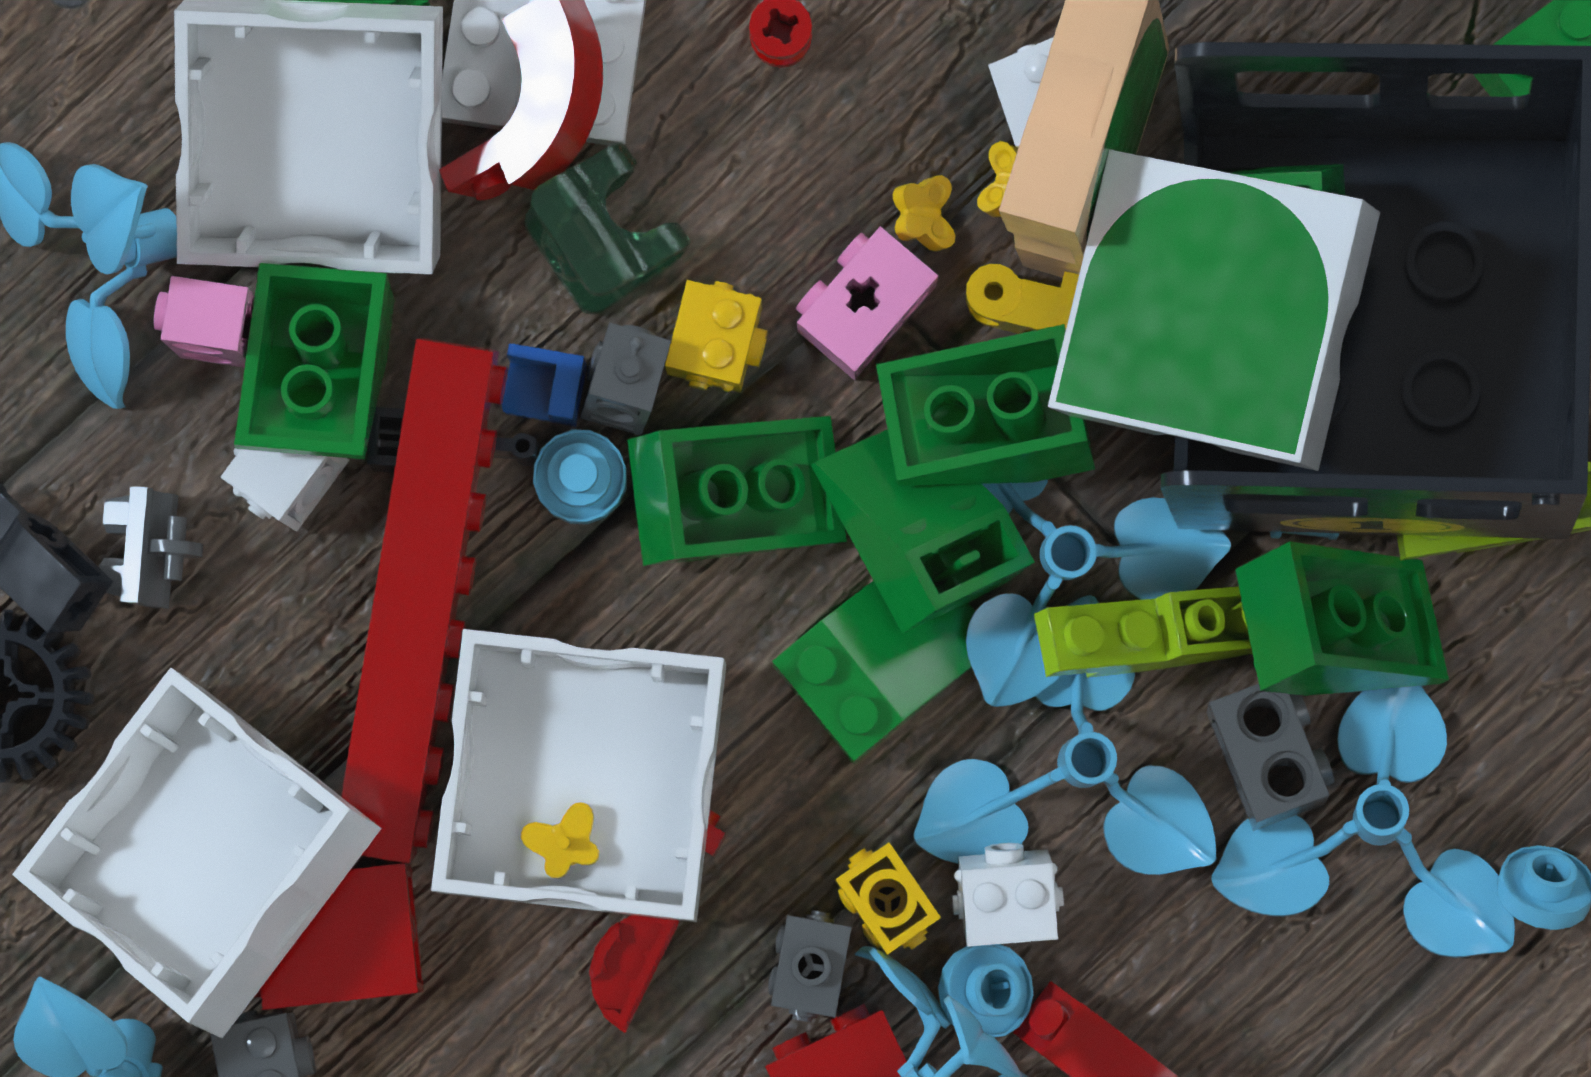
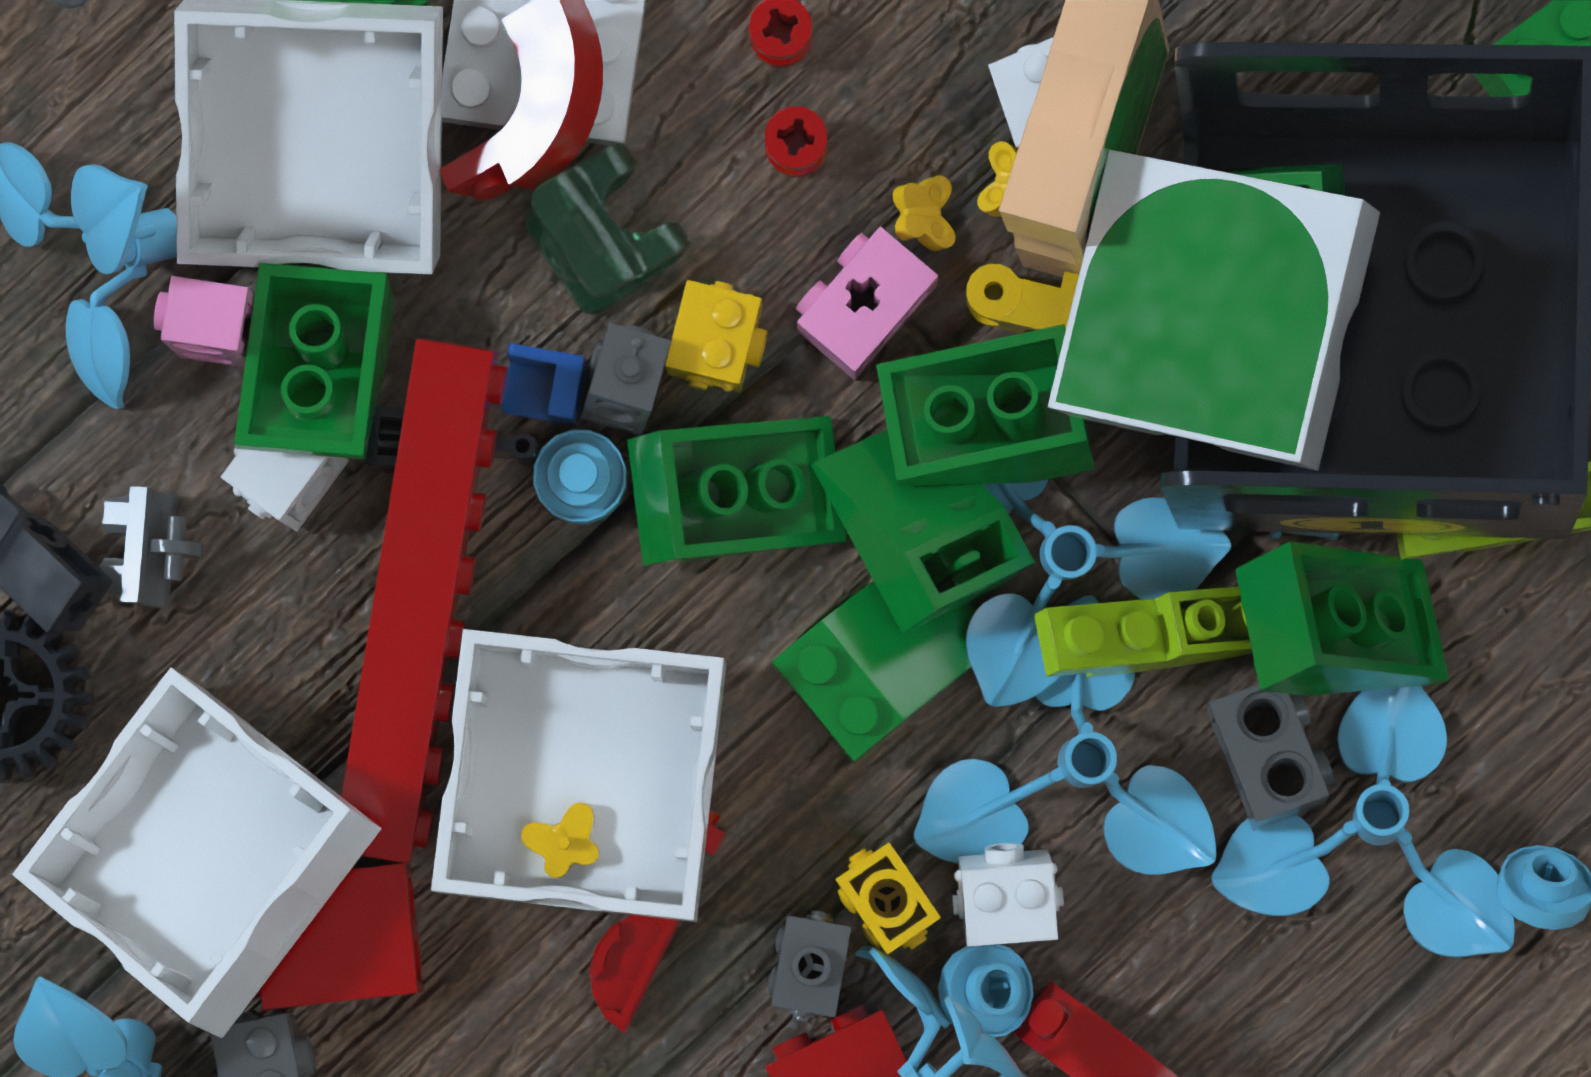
none -> red wheel [765,106,827,177]

